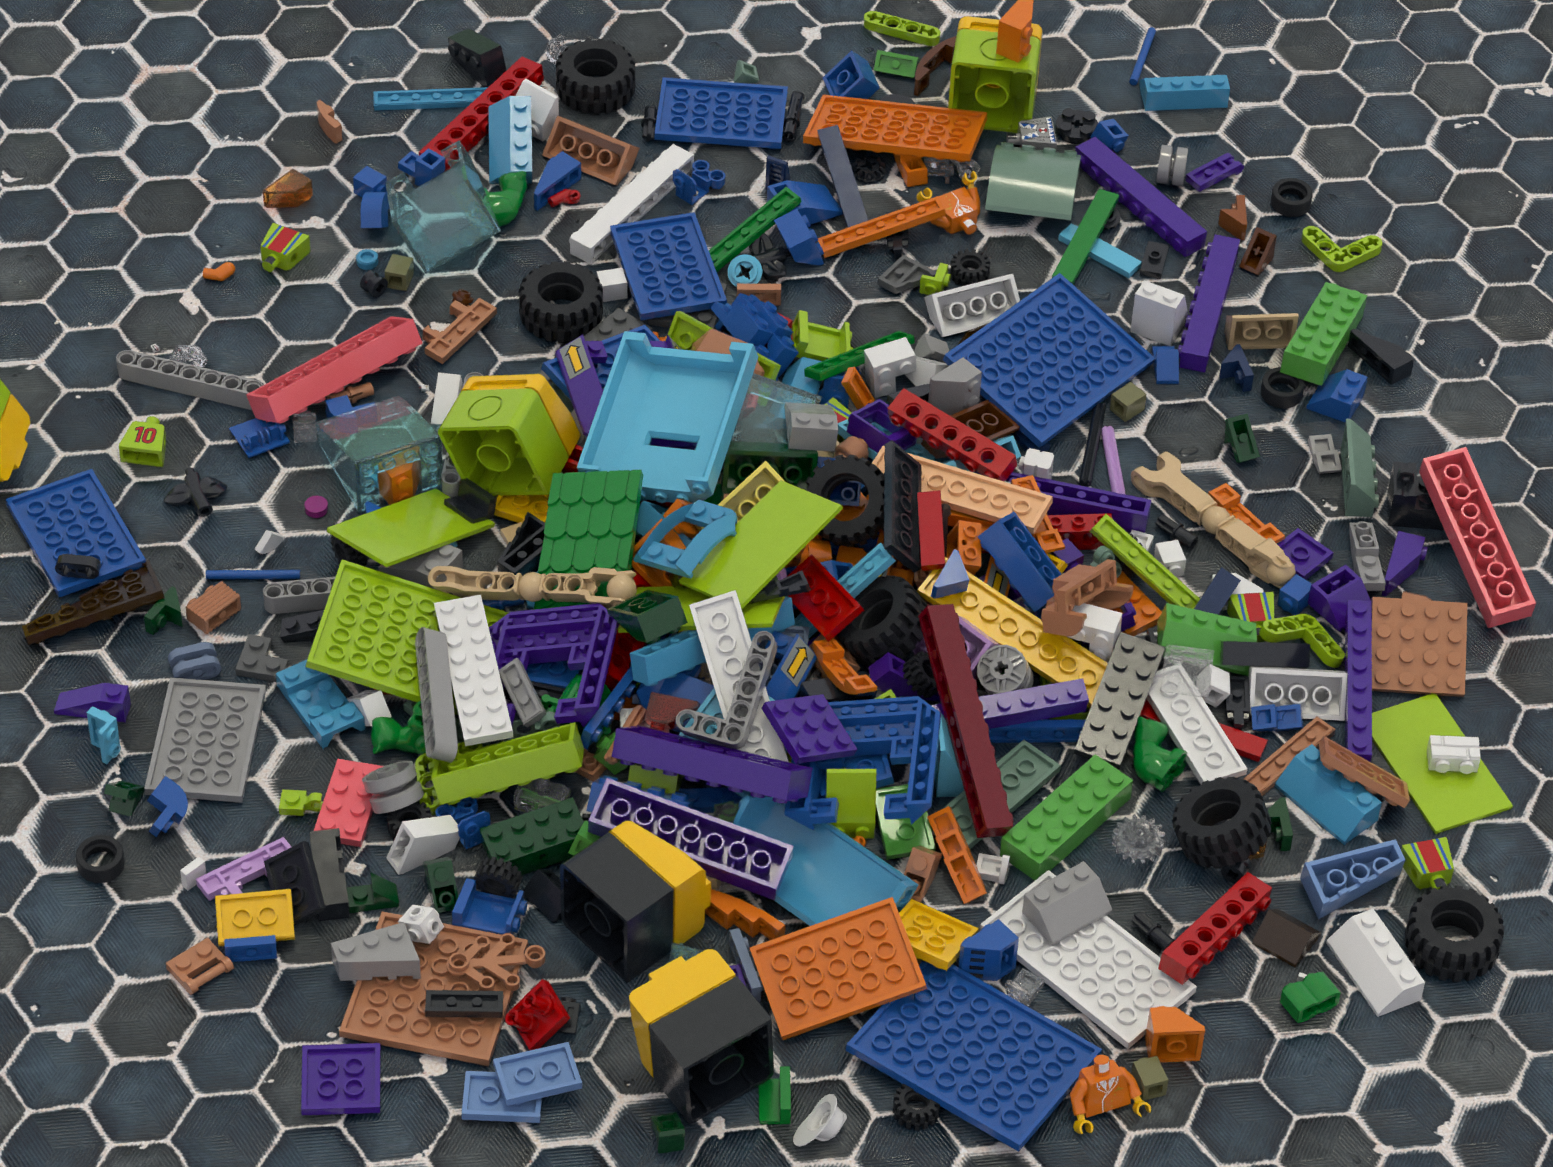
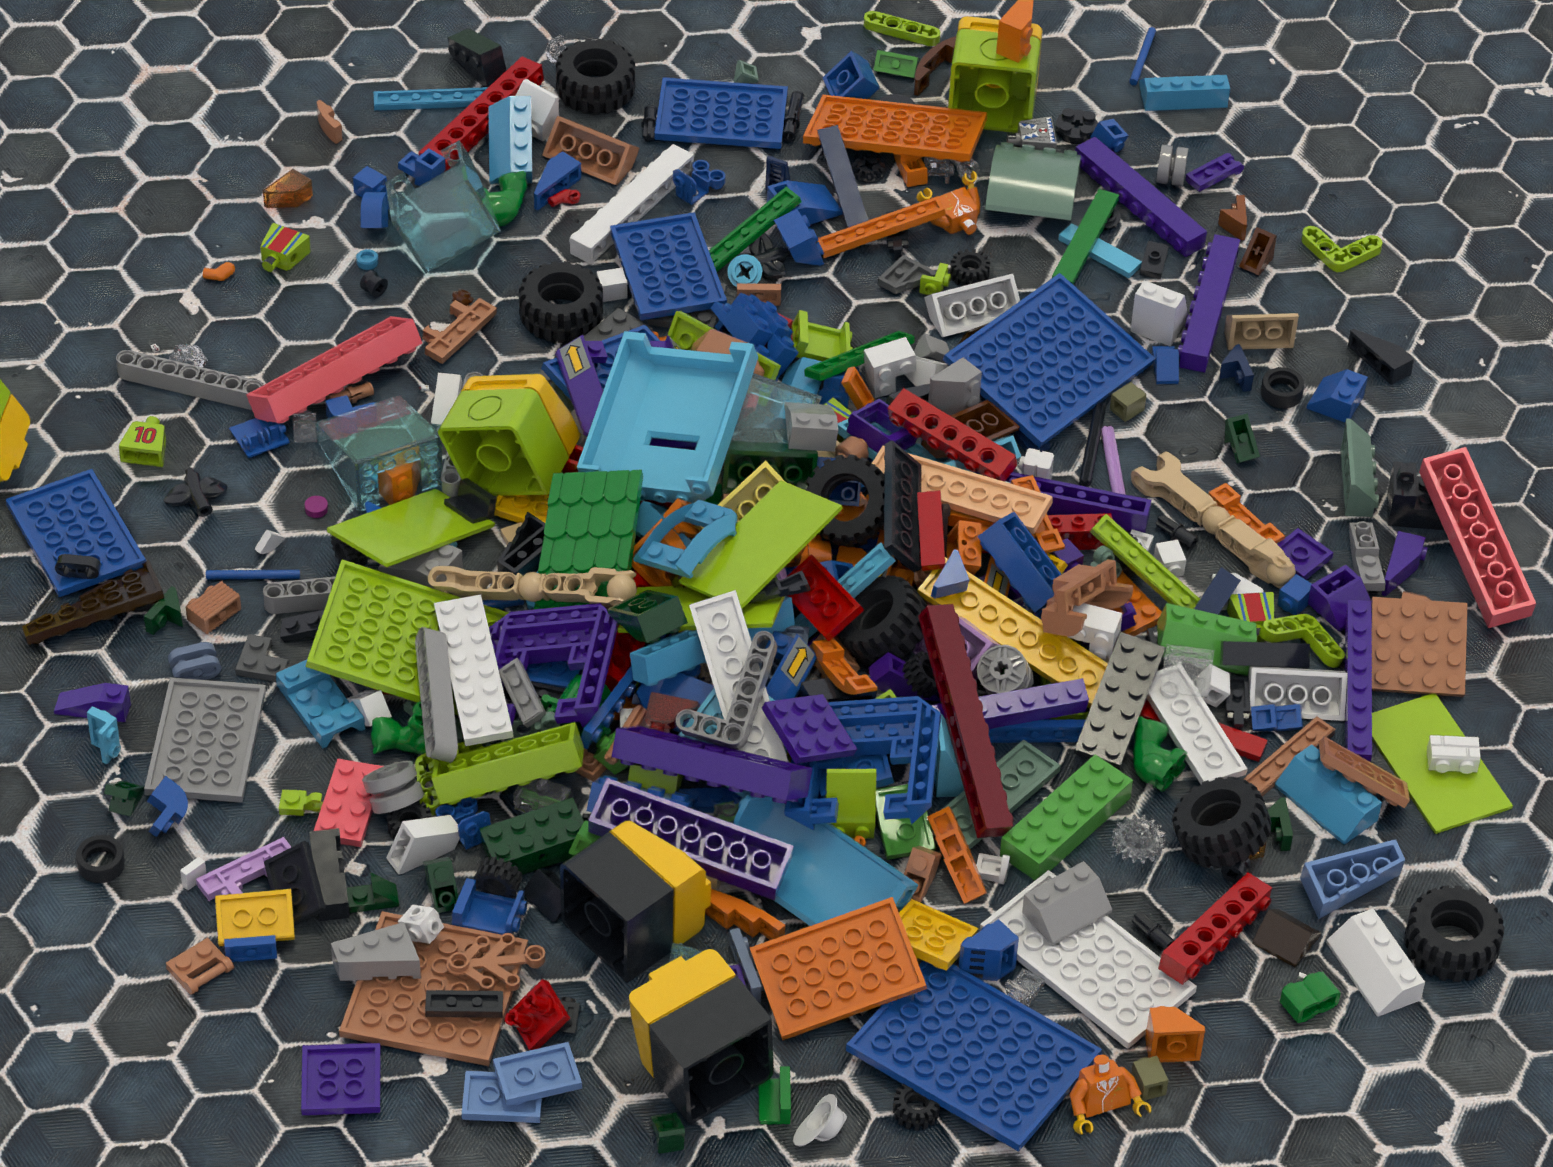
olive brick [385,254,414,291] -> none
black tyre [1271,178,1313,217] -> none
bright green brick [1280,282,1368,386] -> none
light grey slope [1308,434,1342,474] -> none
lime torso [1401,837,1454,890] -> none

